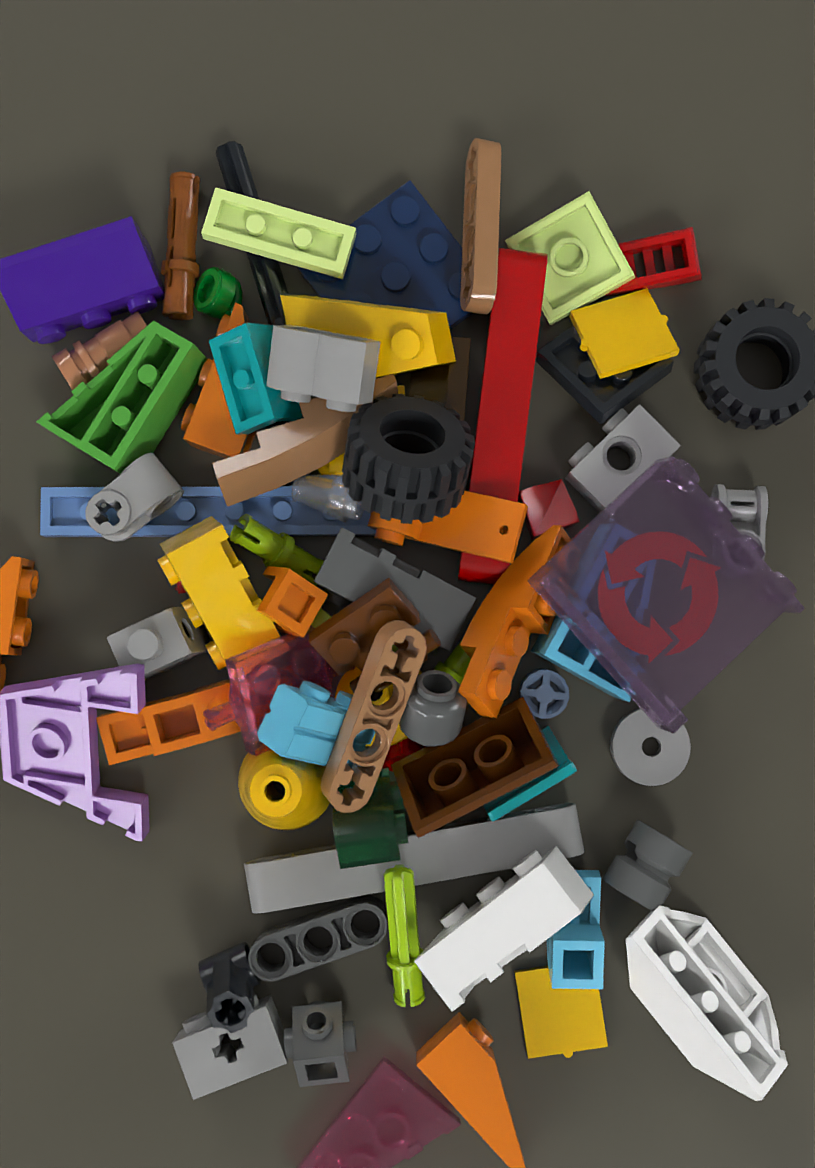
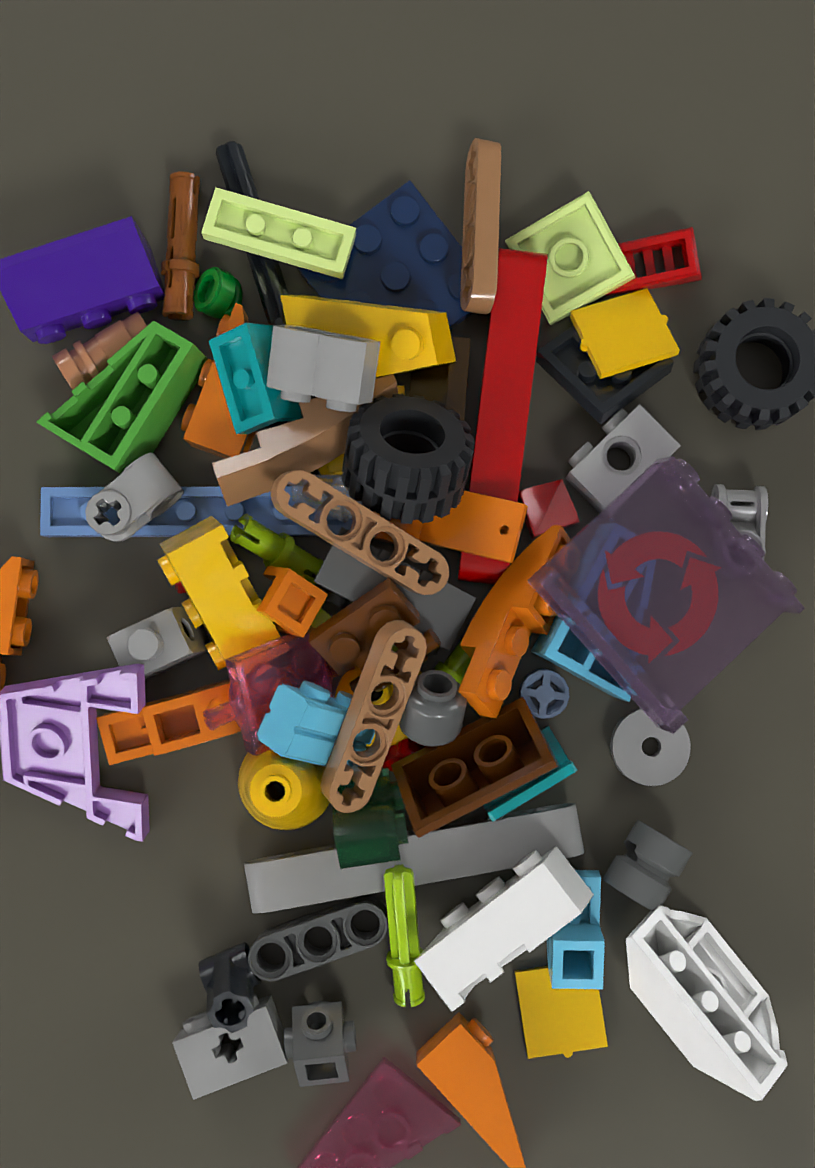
none -> medium nougat beam [271,470,449,595]

